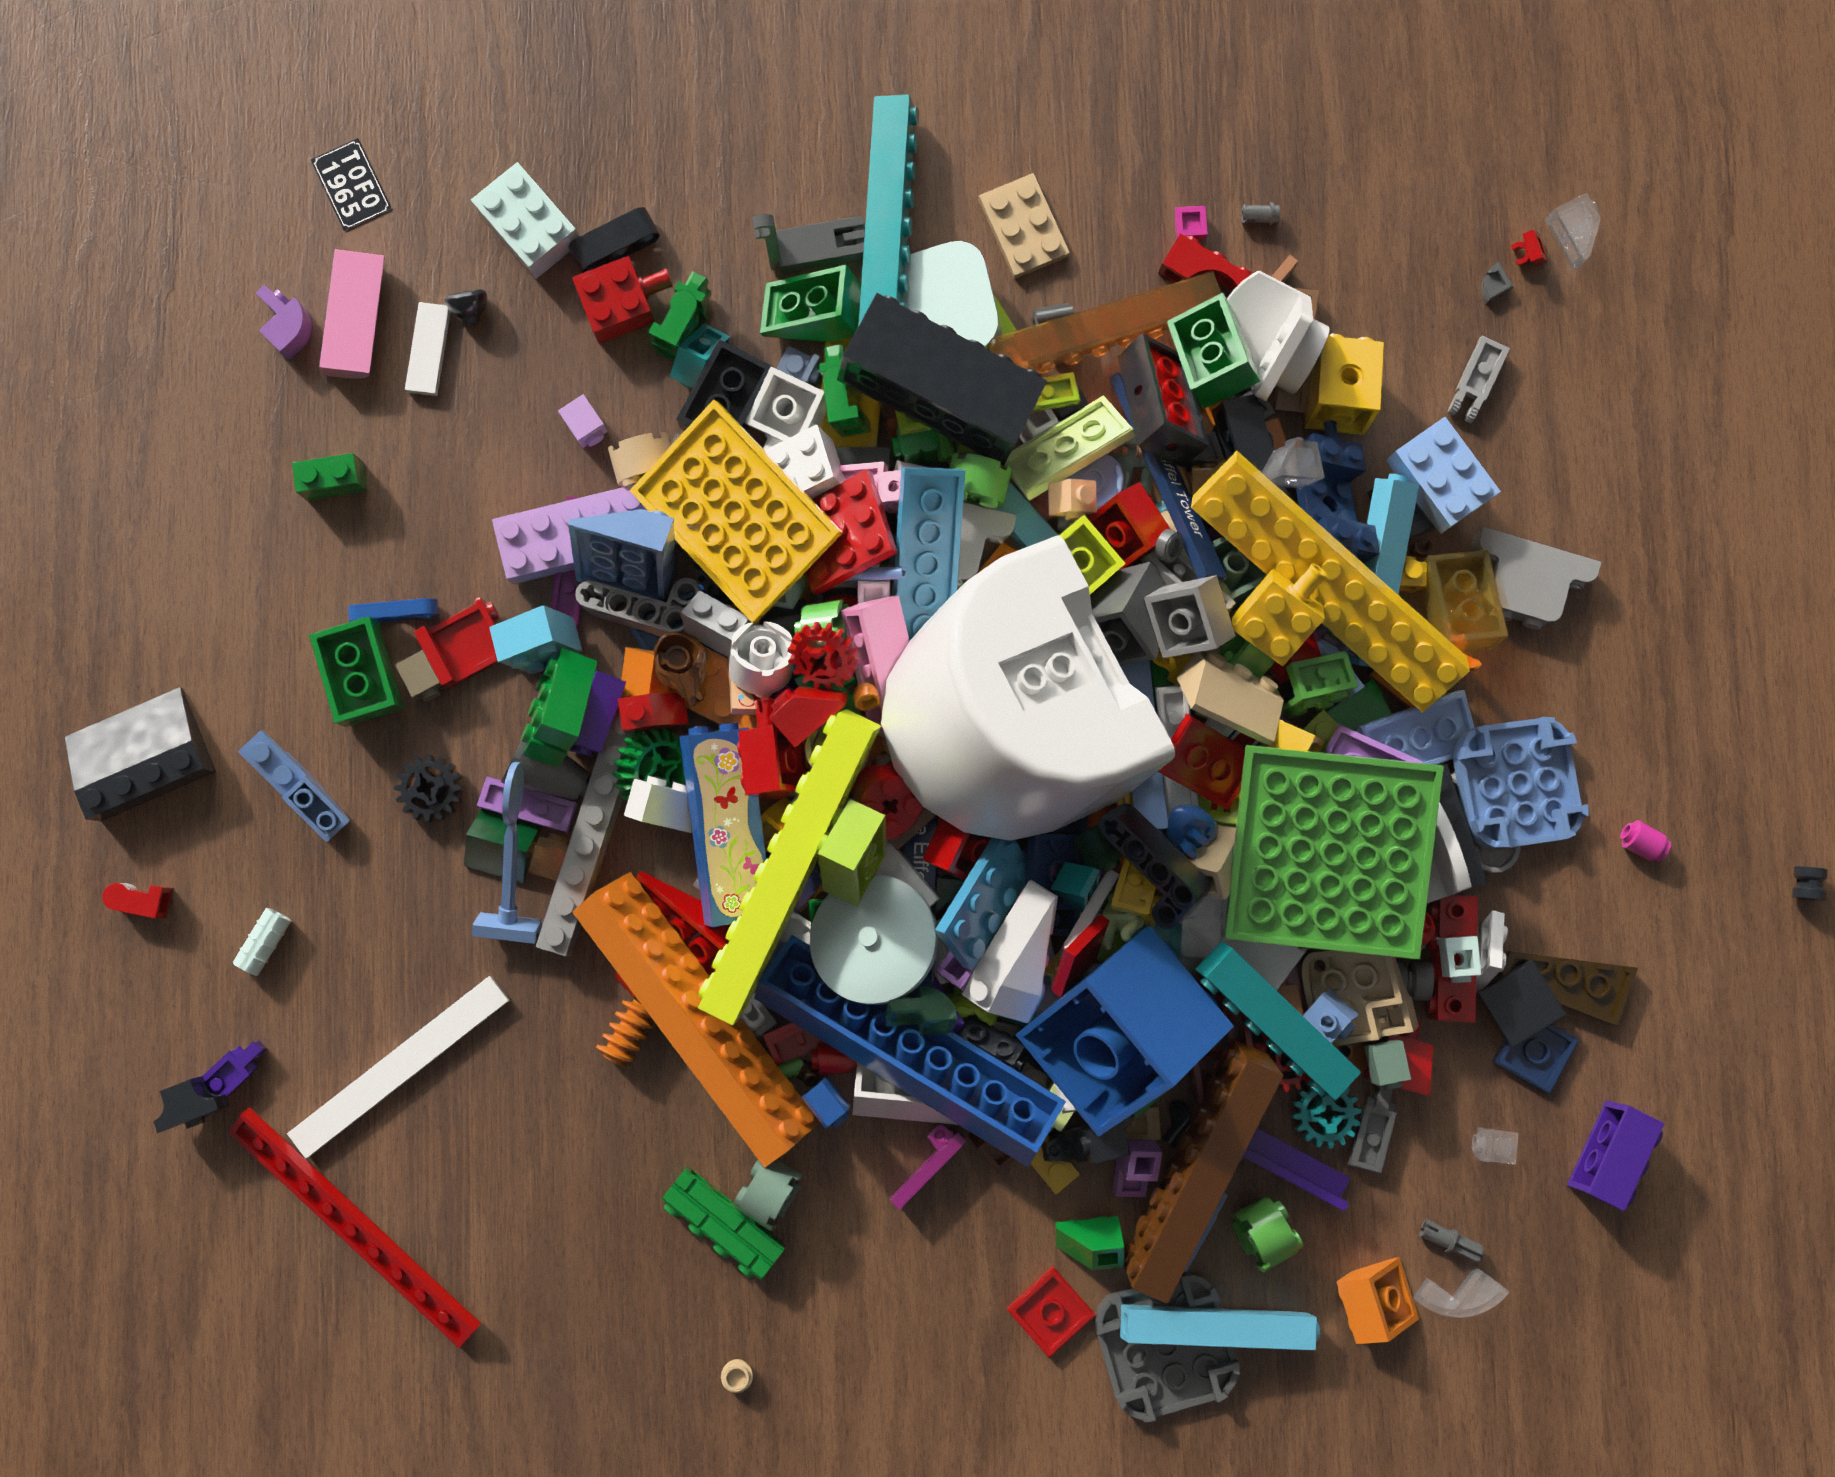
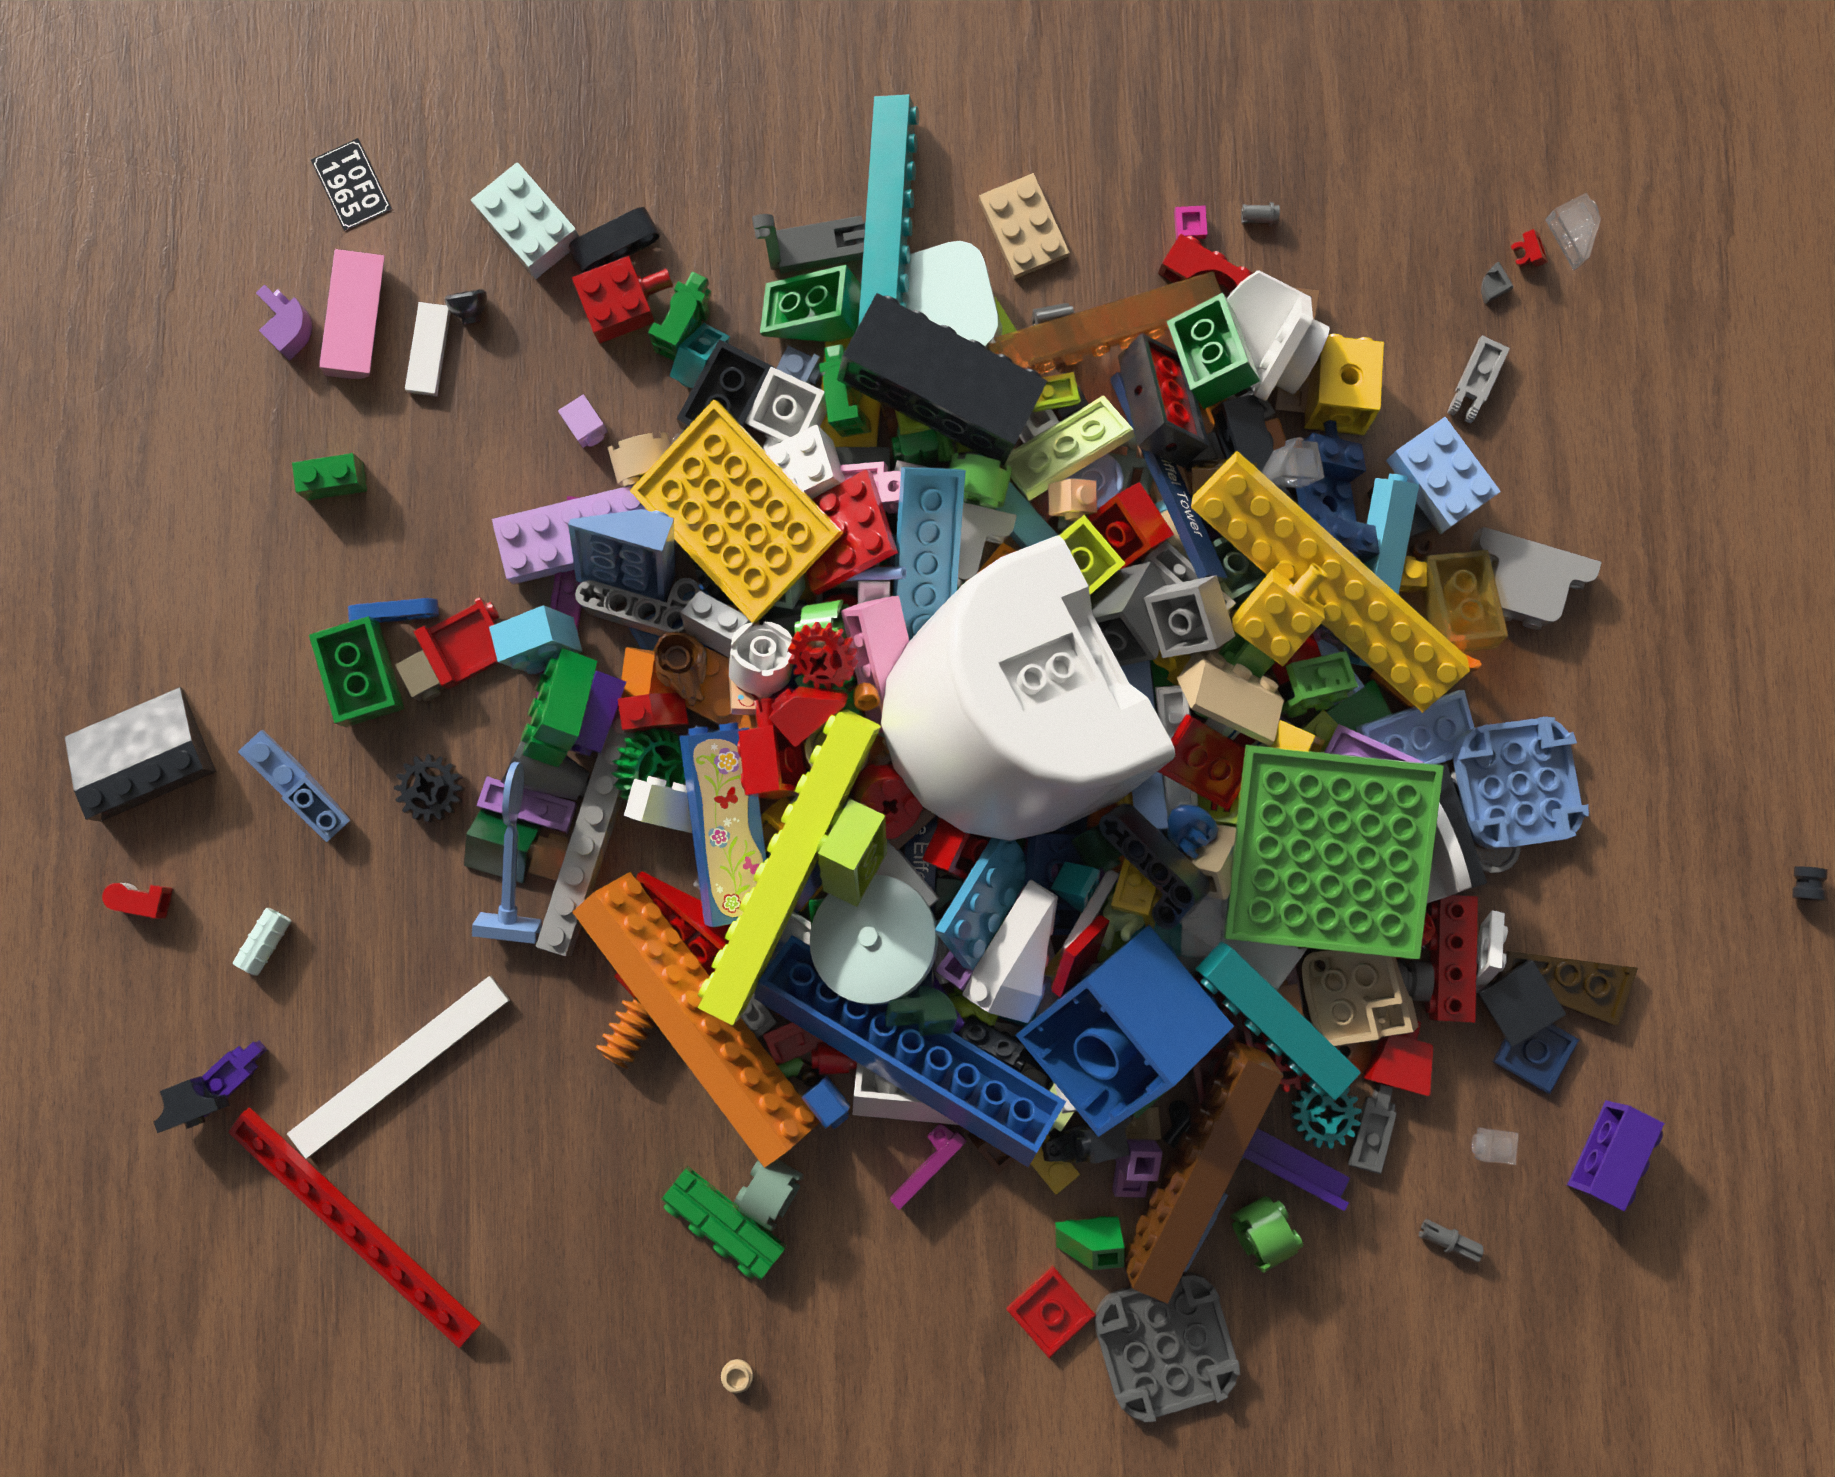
medium azure brick [1120,1304,1320,1350] -> none
dark grey tile [1155,529,1183,563] -> none
nougat tile [1271,255,1298,283] -> none
medium blue brick [1303,989,1359,1043] -> none
orange slope [1337,1257,1419,1344] -> none
sand green brick [1364,1039,1411,1090] -> none
clear brick [1413,1267,1509,1318] -> none
light aqua brick [1437,936,1482,983] -> none
dark pink brick [1620,820,1671,862] -> none

